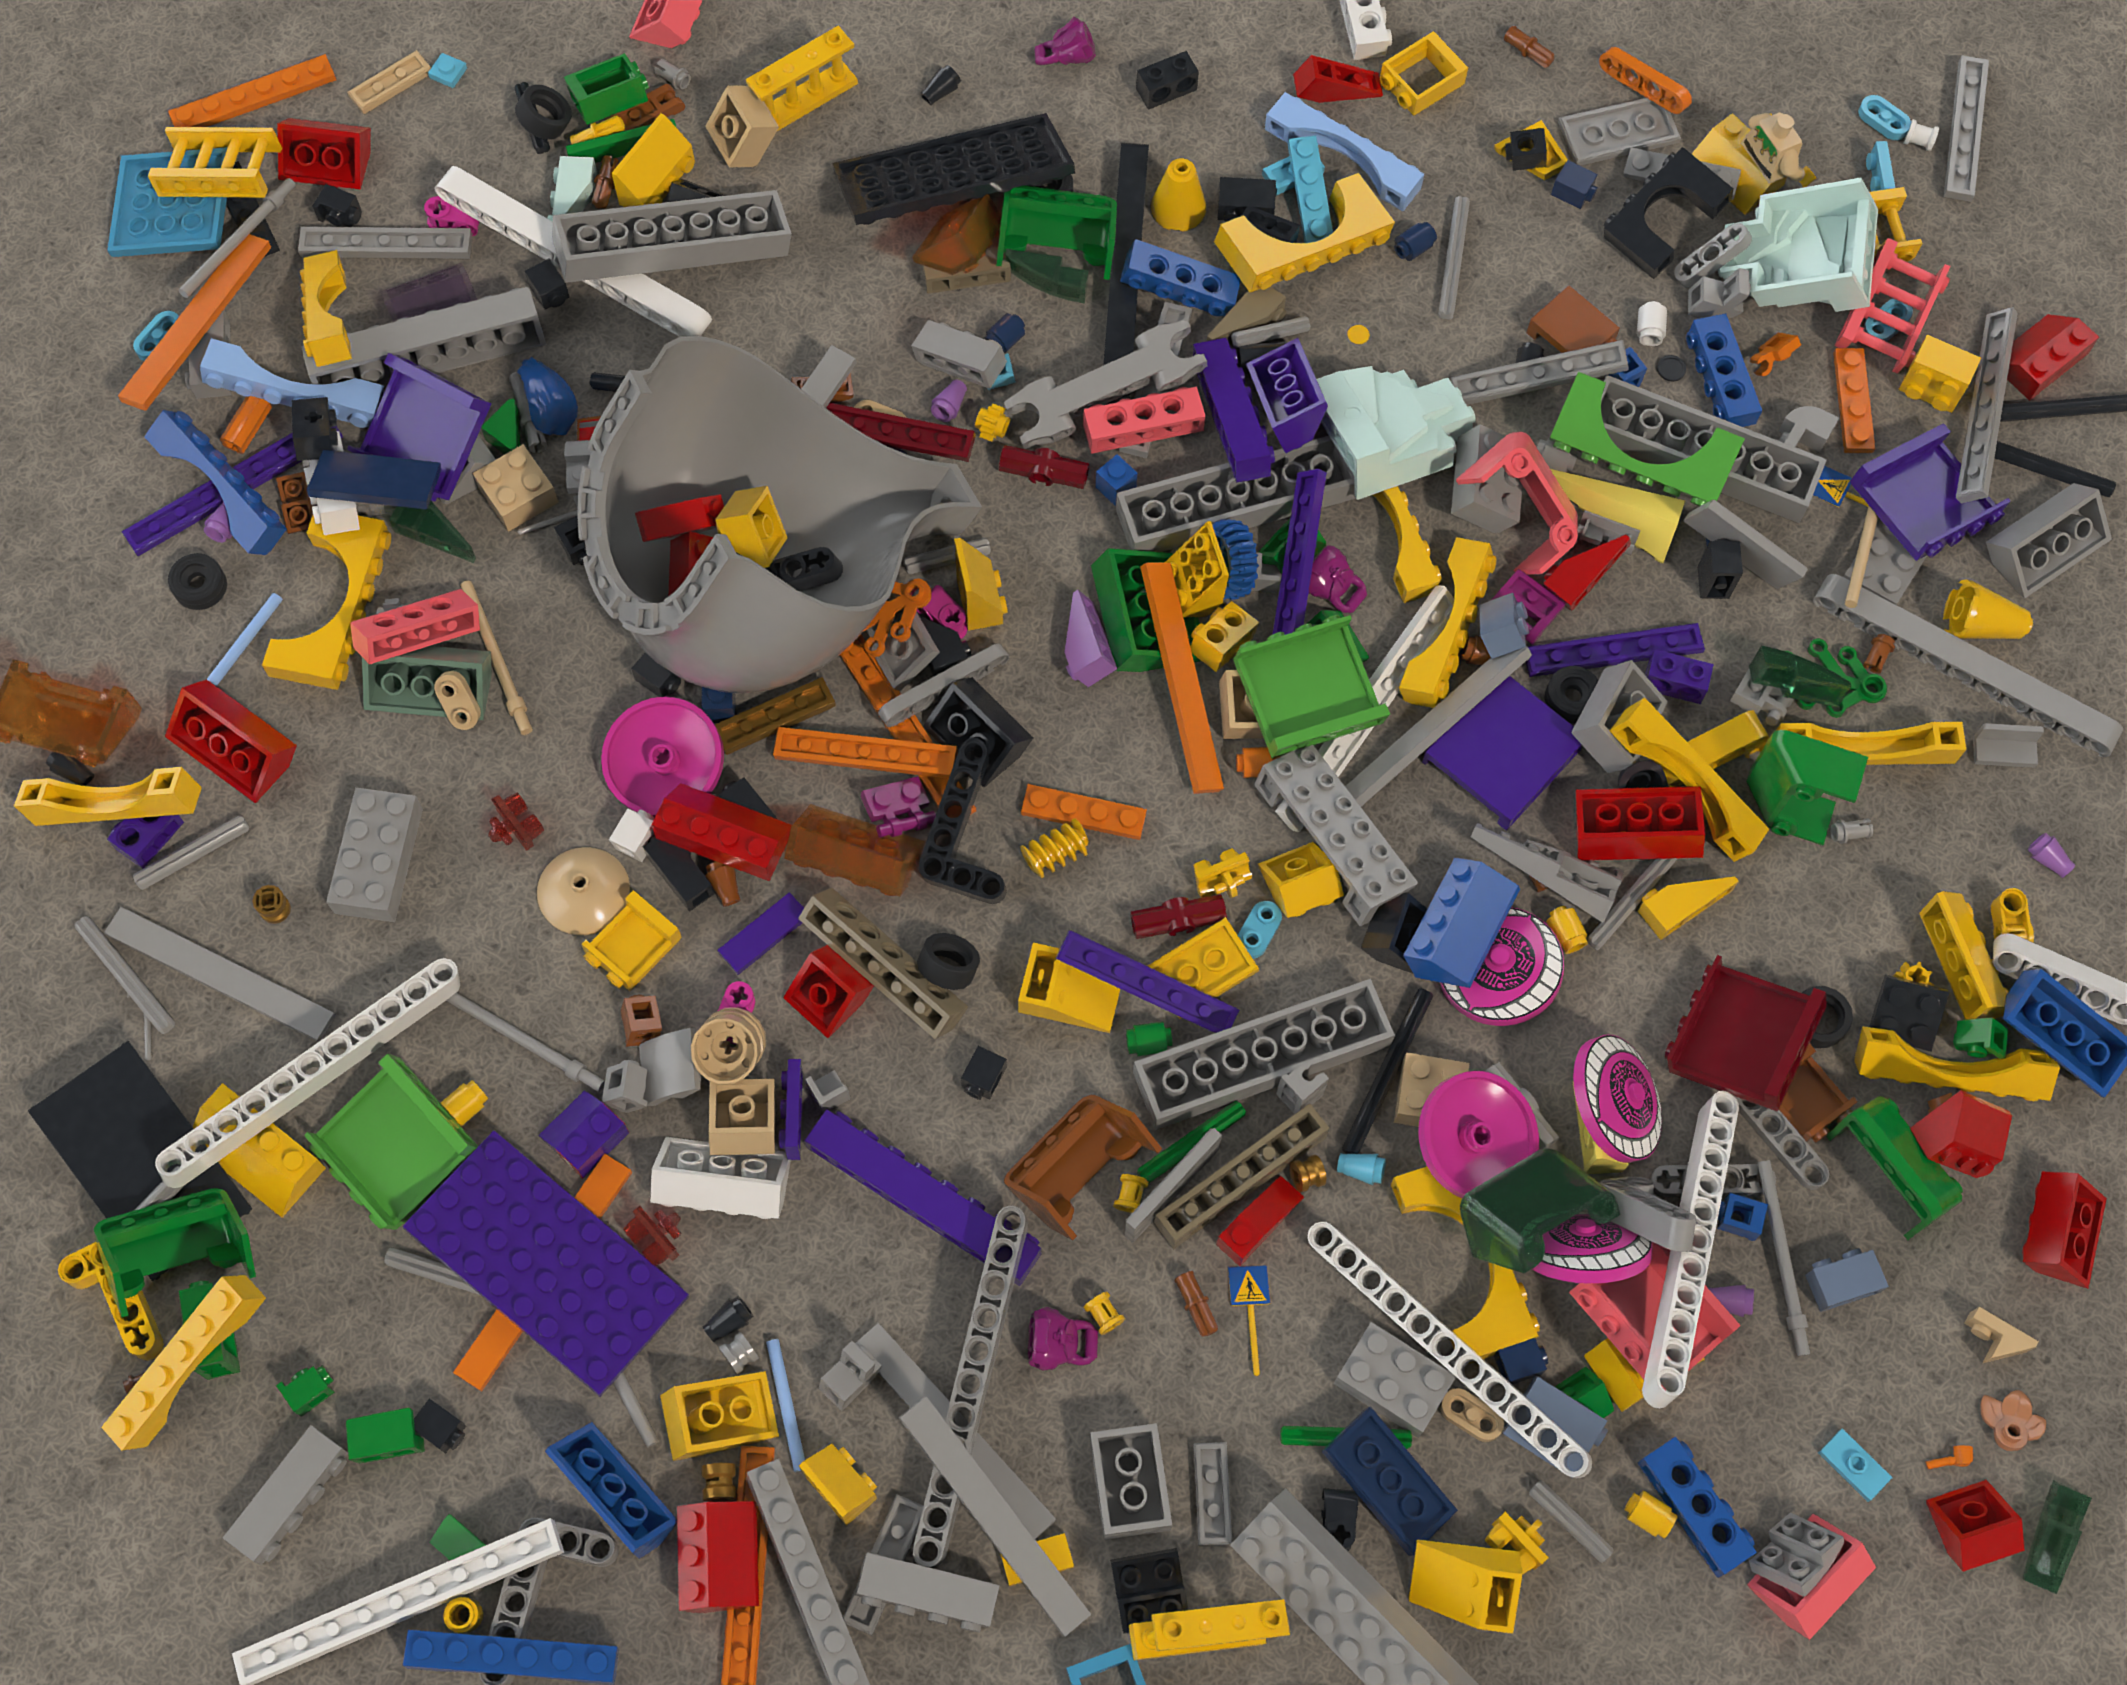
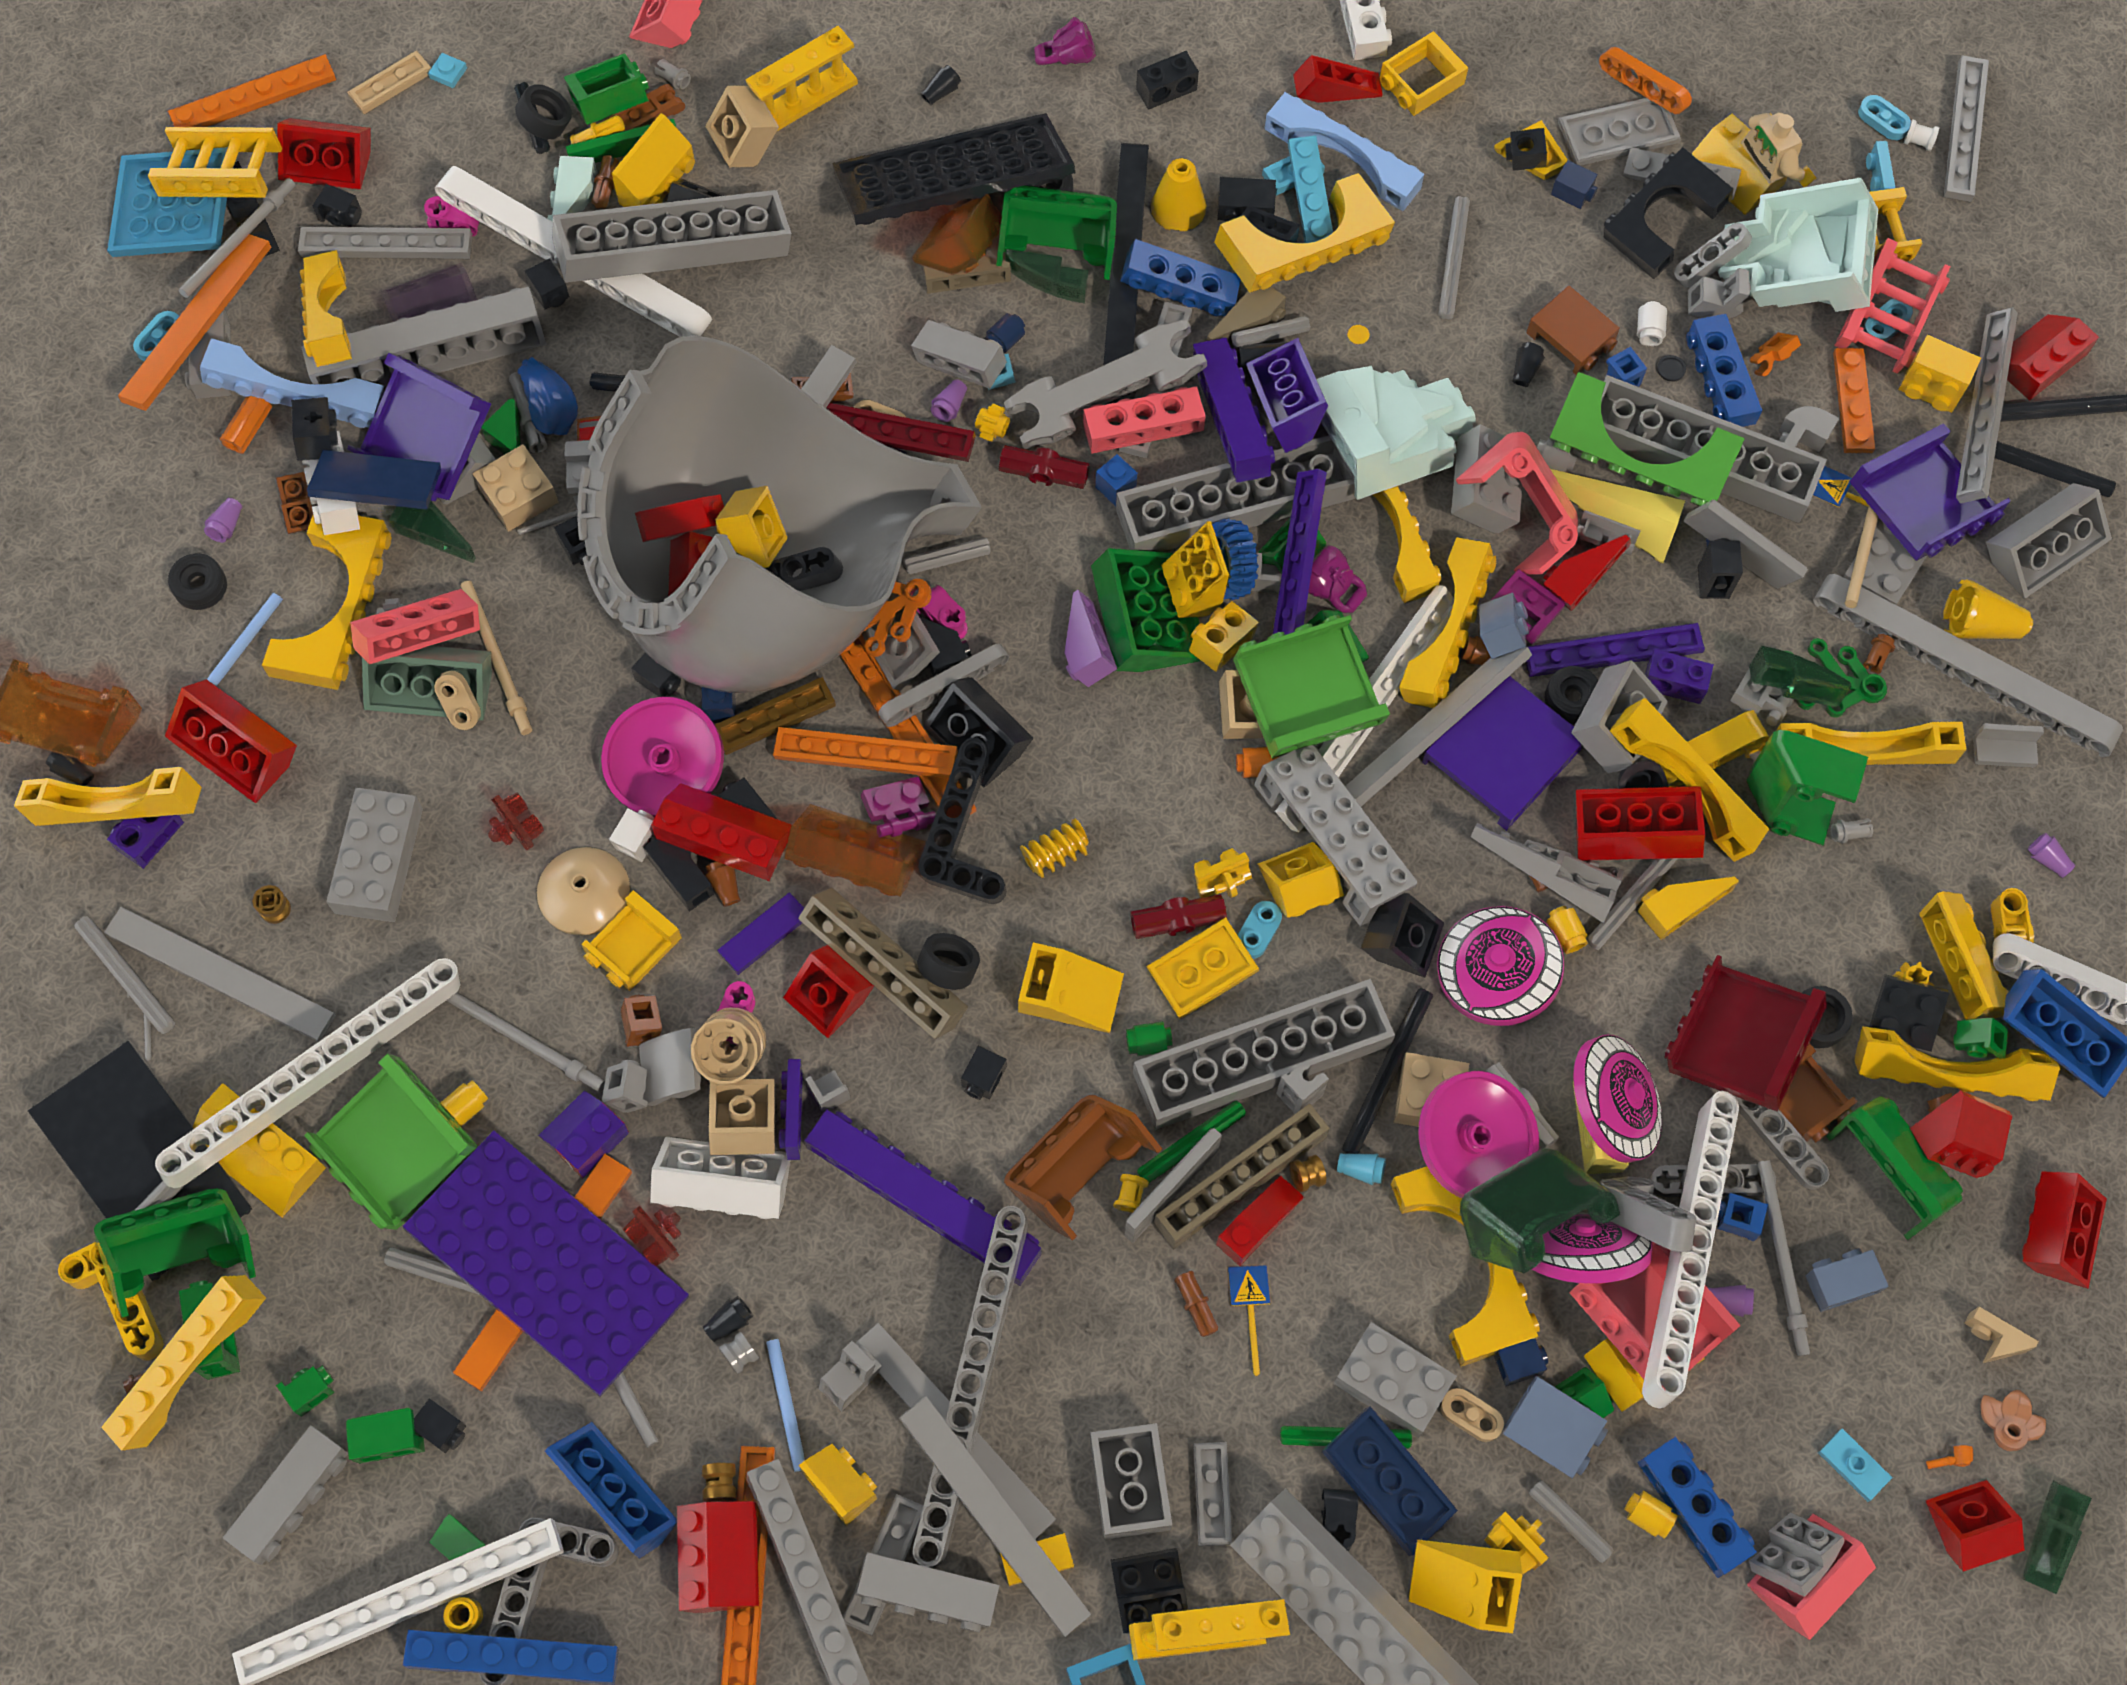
dark purple tile [121,426,343,556] -> none
light grey axle [133,815,249,890] -> none
arch [144,410,287,555] -> none
yellow slope [660,1371,779,1461] -> none
yellow slope [954,538,1008,631] -> none
orange plate [1021,784,1147,840] -> none
magenta piece [1028,1307,1098,1371] -> none
dark purple tile [1056,930,1240,1033] -> none
yellow bush [1083,1291,1125,1335] -> none
orange tile [1140,562,1224,794] -> none
white beam [1308,1222,1592,1478] -> none
dark blue brick [1394,222,1437,261] -> none
blue slope [1403,858,1520,988] -> none
light grey tile [1451,340,1629,405] -> none
dark orange axle [1504,26,1555,68] -> none

